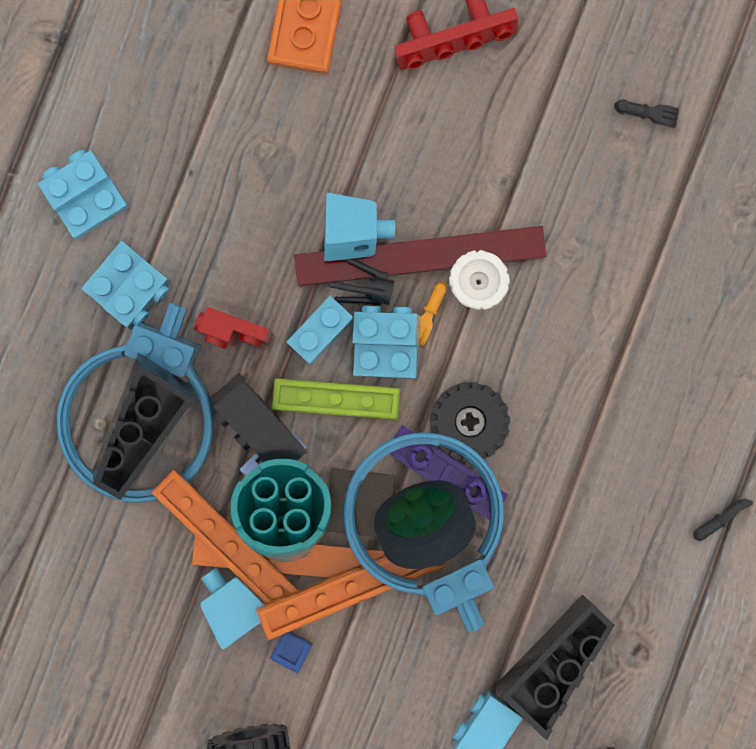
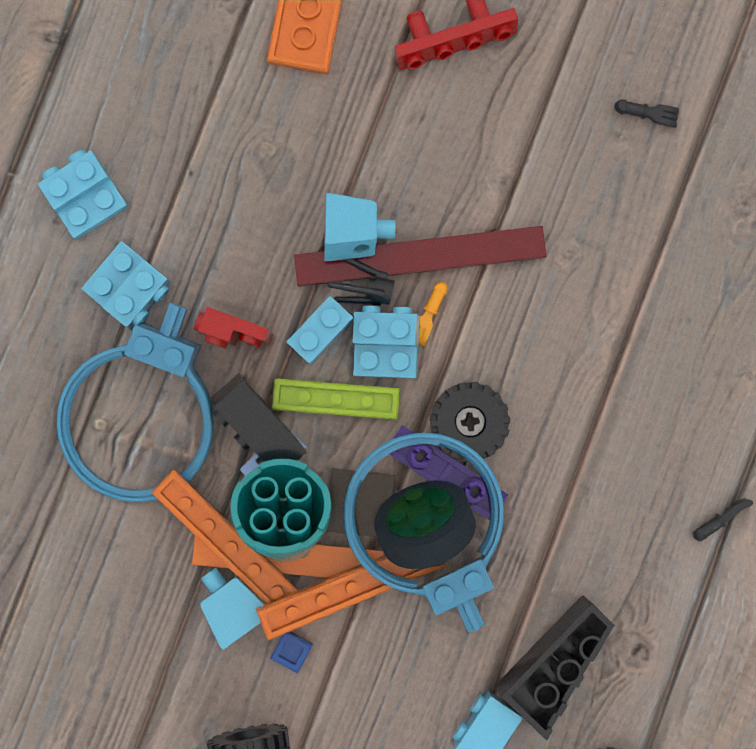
black wedge [93,353,194,500] -> none
white hair [449,250,510,310] -> none

